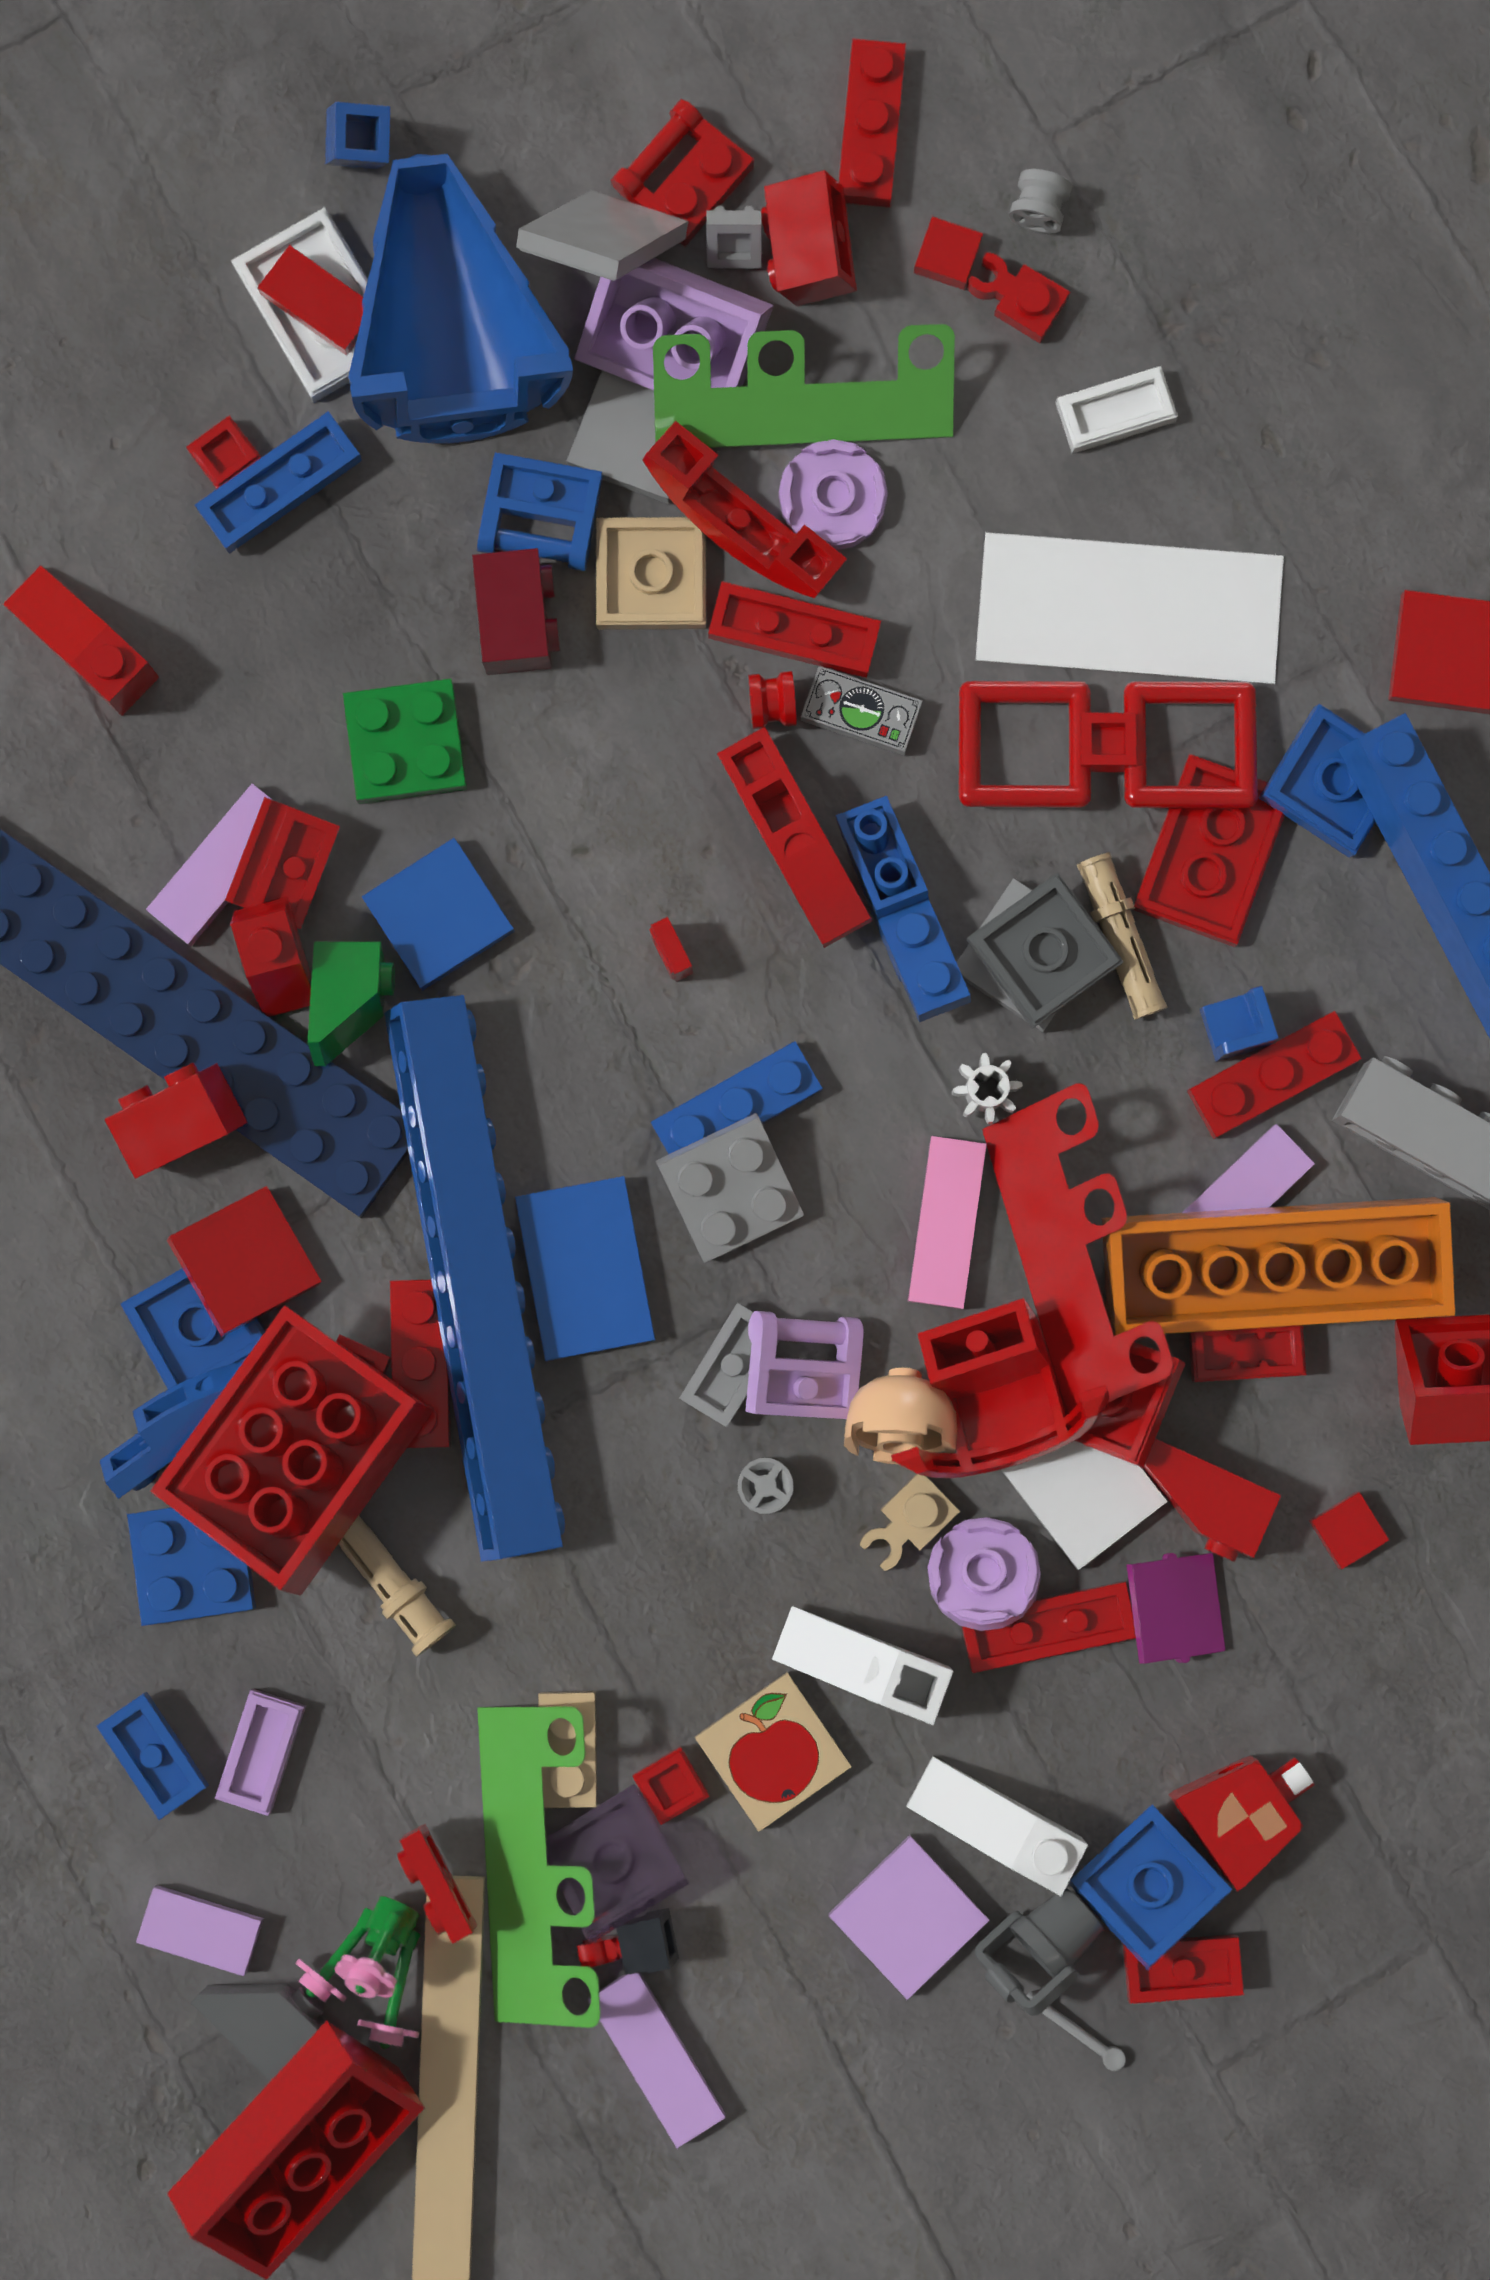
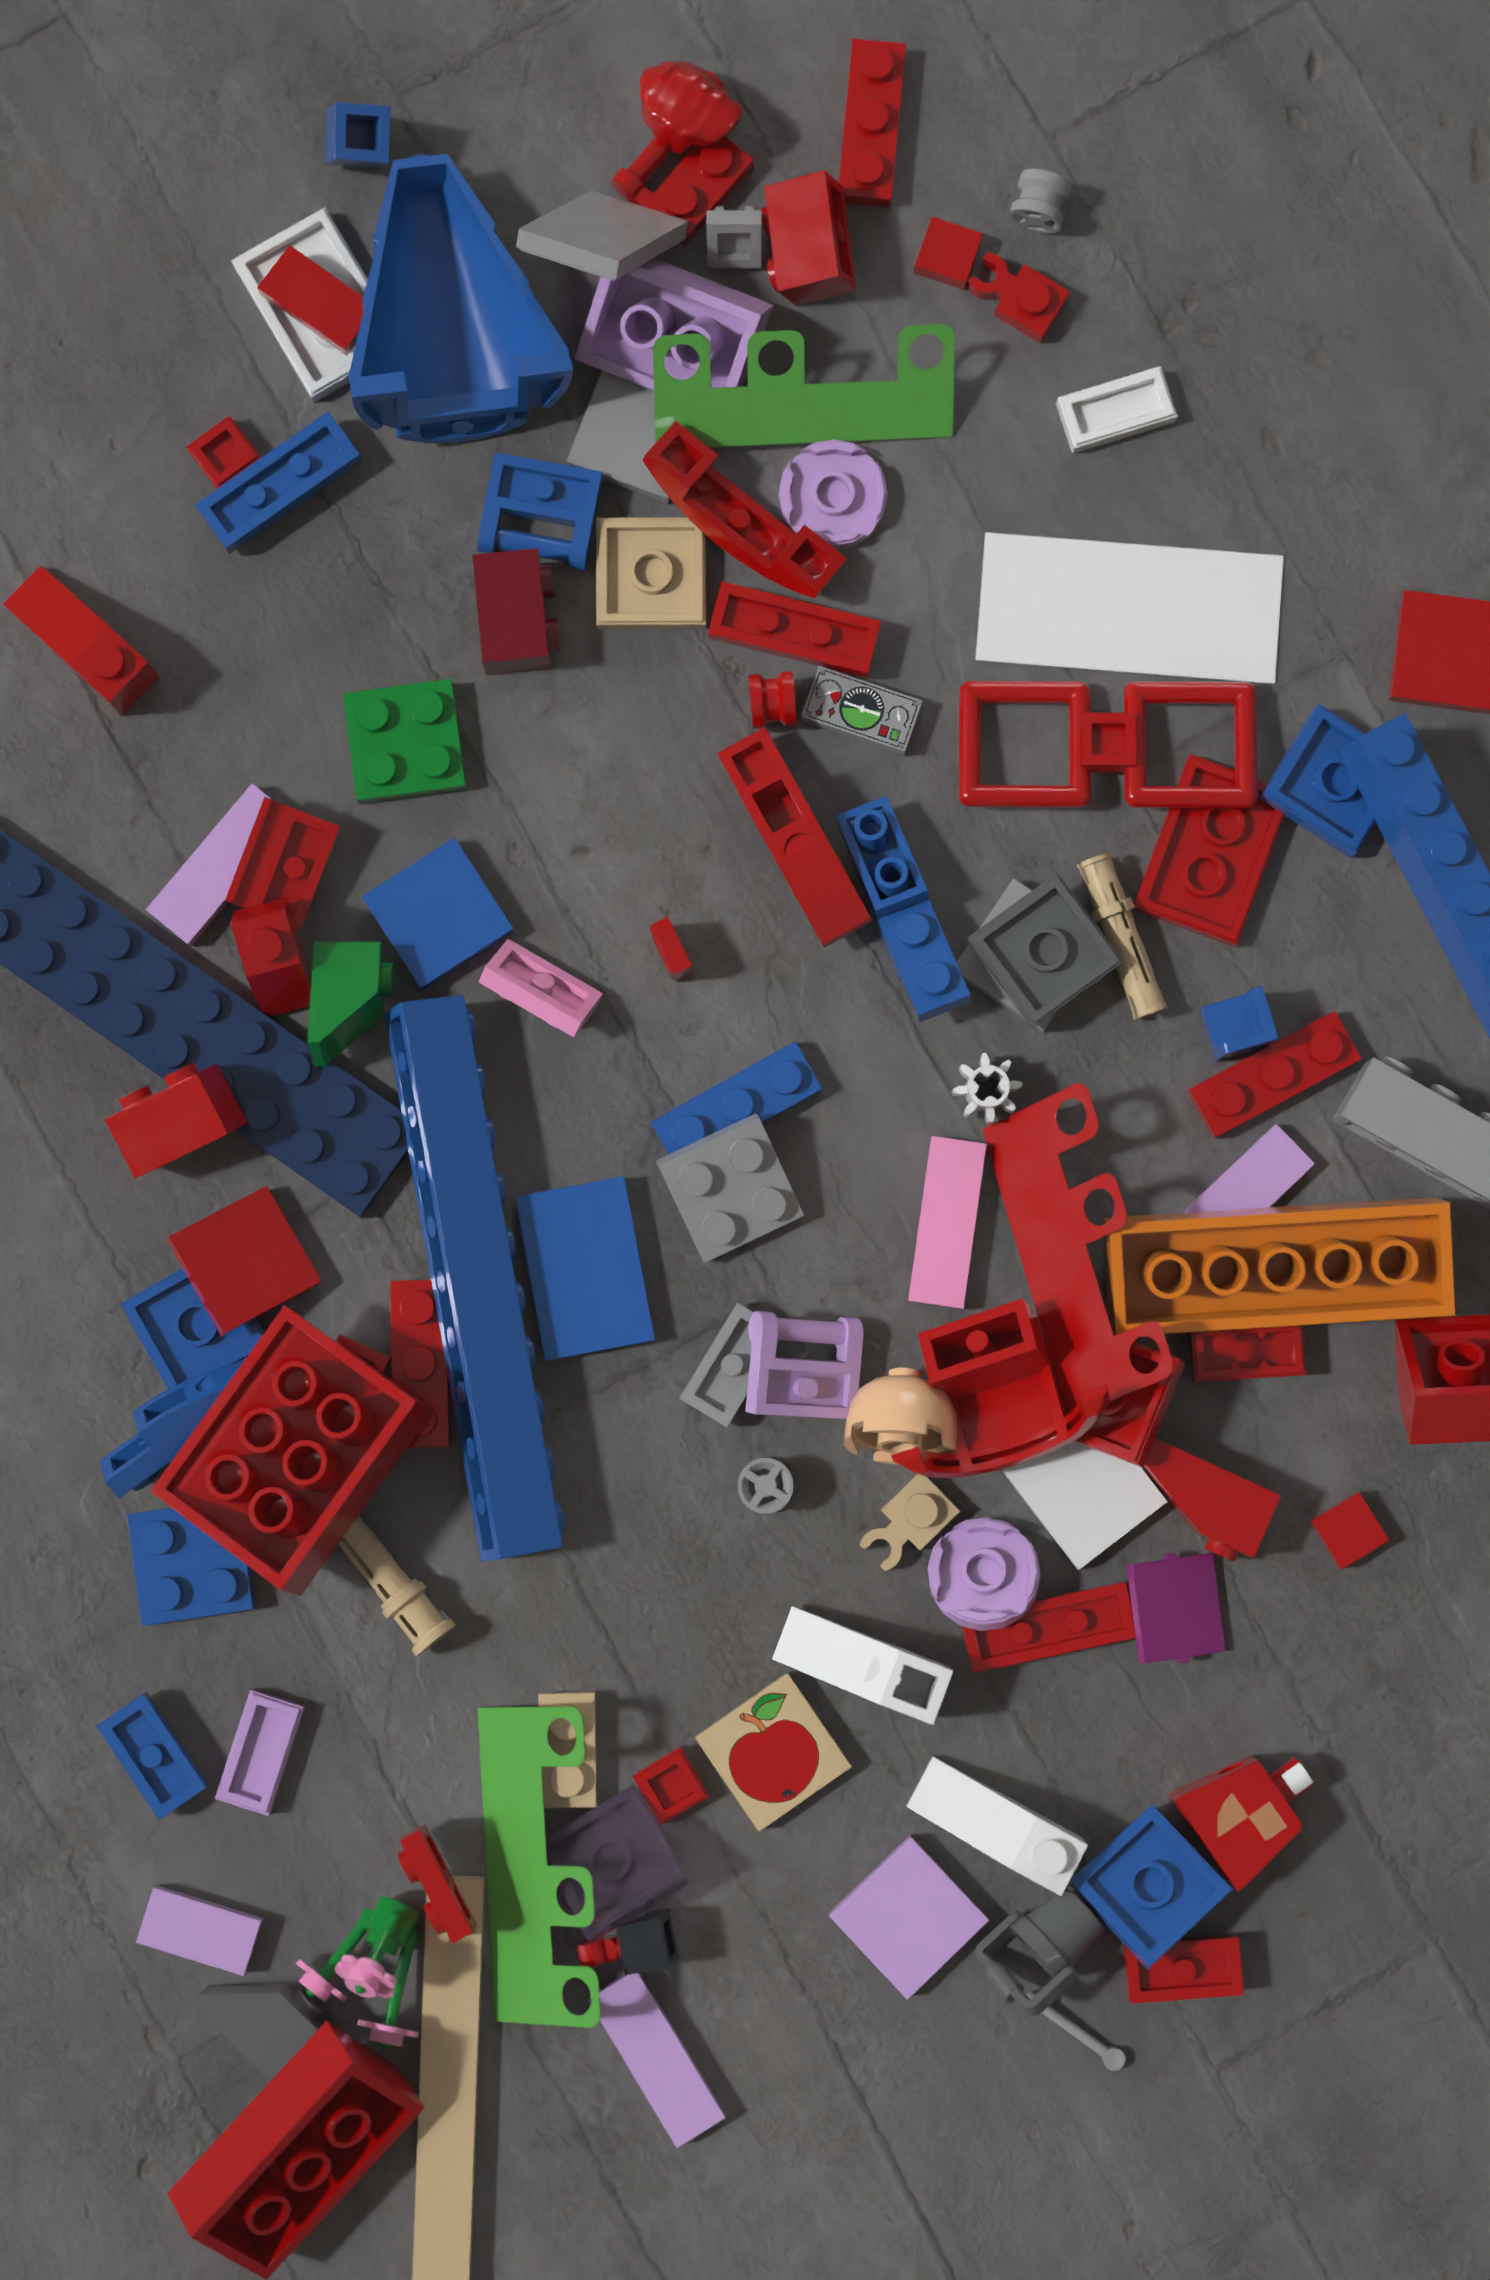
none -> bright pink plate [479,939,603,1037]
none -> red hair [639,61,743,154]

